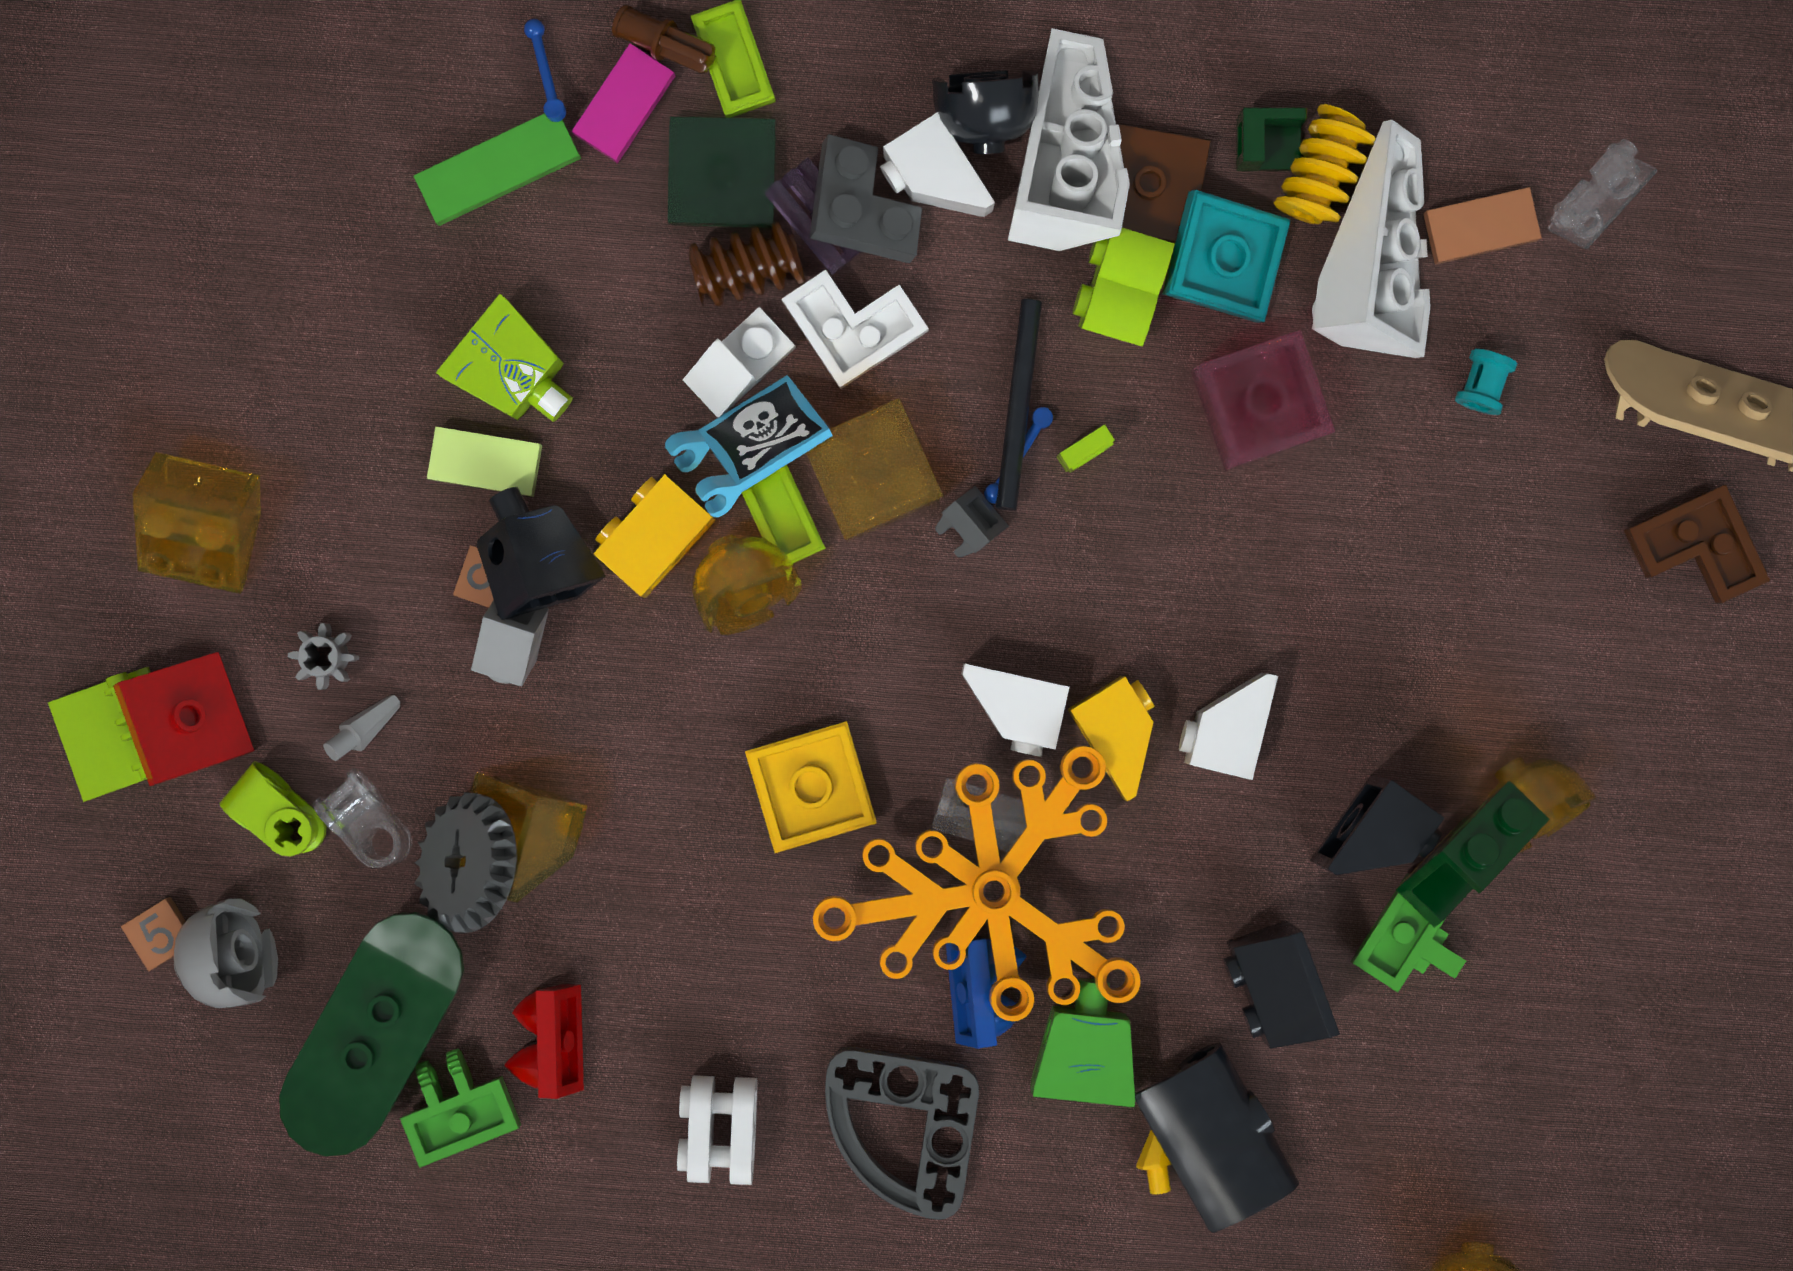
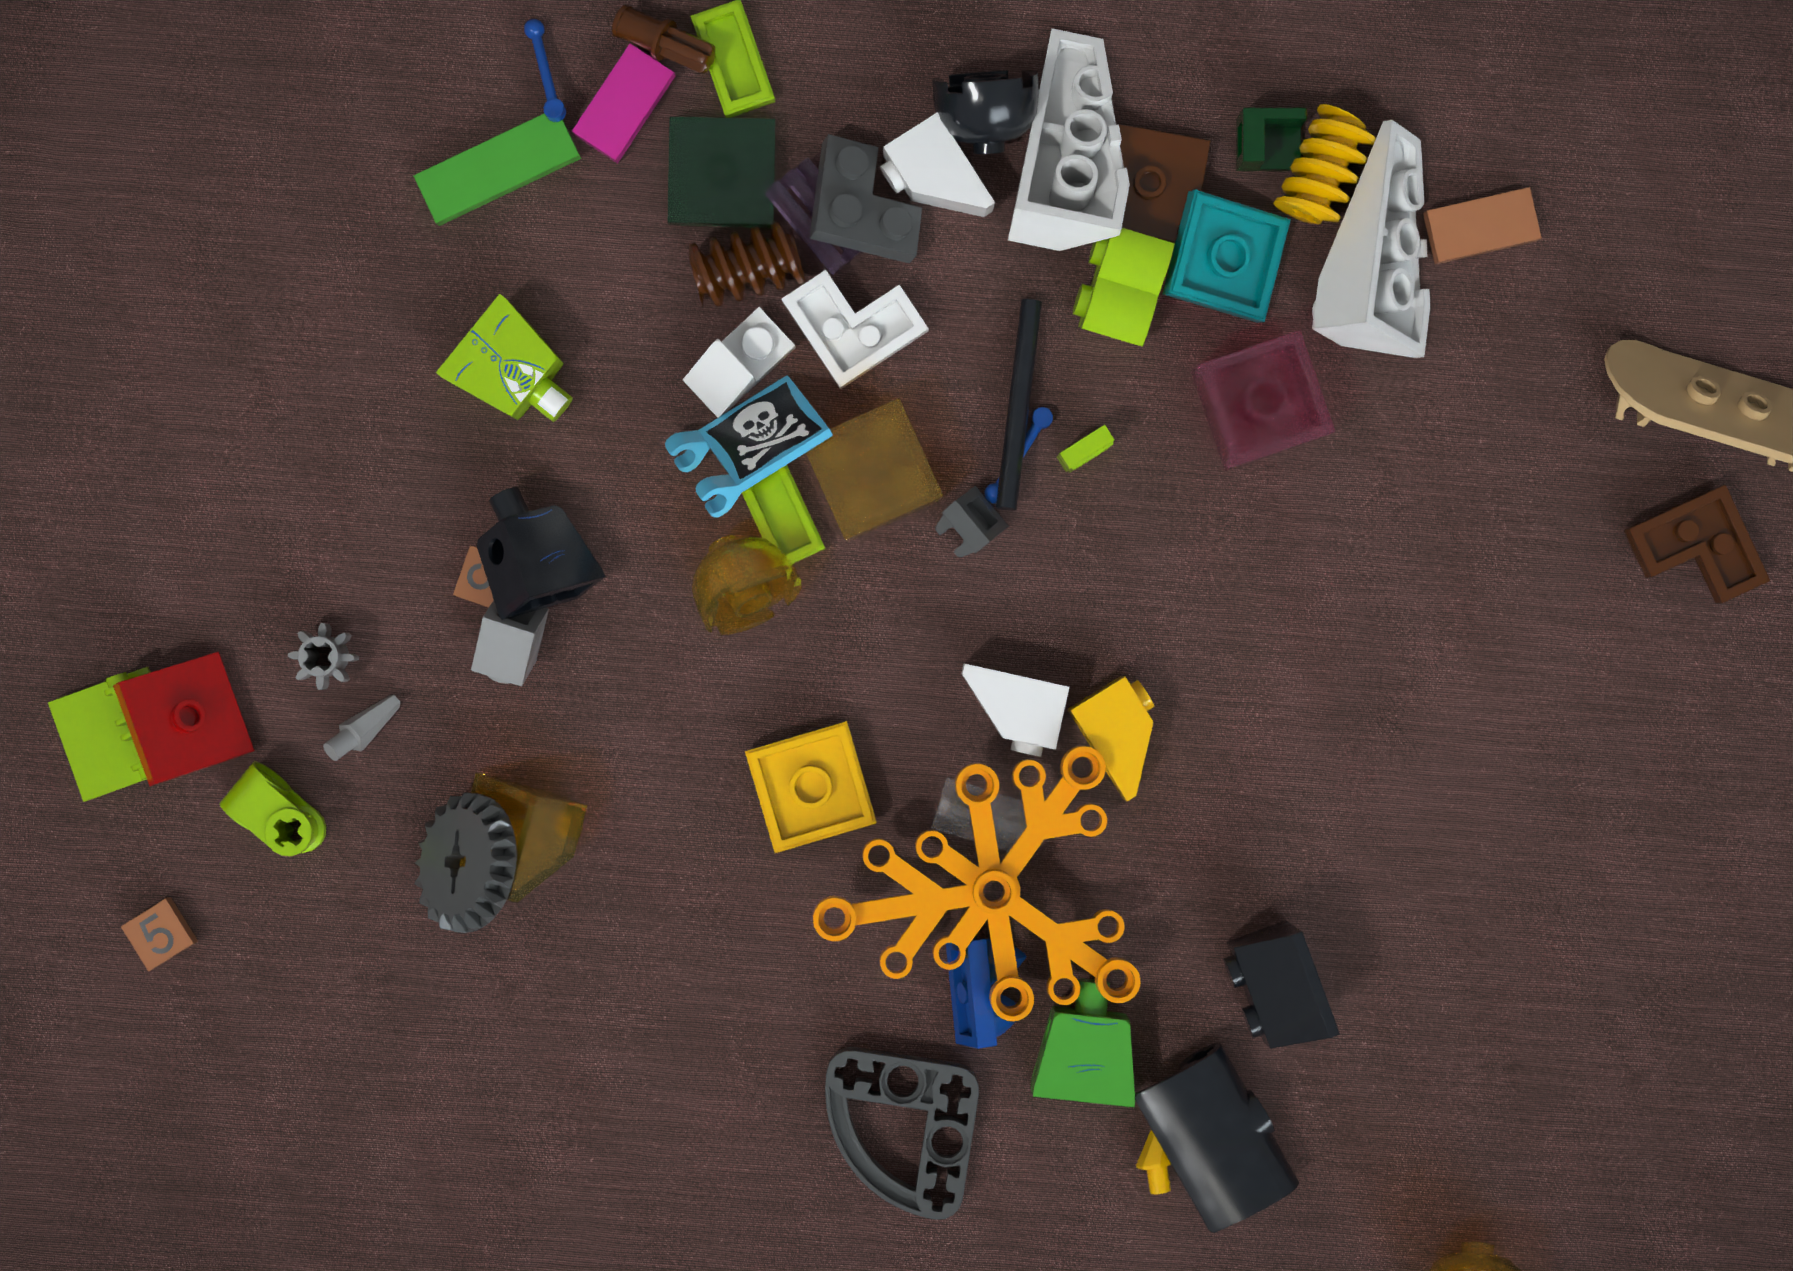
clear yellow slope [133,452,261,594] -> none
light grey cylinder [174,899,278,1008] -> none
dark green piece [279,912,464,1157] -> none
clear piece [312,767,412,868] -> none
bright green hinge [400,1048,521,1168] -> none
yellowish green tile [427,426,542,497] -> none
red tile [504,984,584,1099] -> none
yellow brick [593,474,716,598] -> none
white brick [677,1075,757,1185] -> none
white slope [1179,673,1278,780] -> none
black slope [1310,775,1444,875] -> none
bright green hinge [1350,873,1466,992] -> none
dark green panel [1395,780,1550,928] -> none
teal bush [1455,349,1518,415] -> none
clear yellow cylinder [1487,757,1597,854] -> none
clear hinge [1548,139,1657,250] -> none

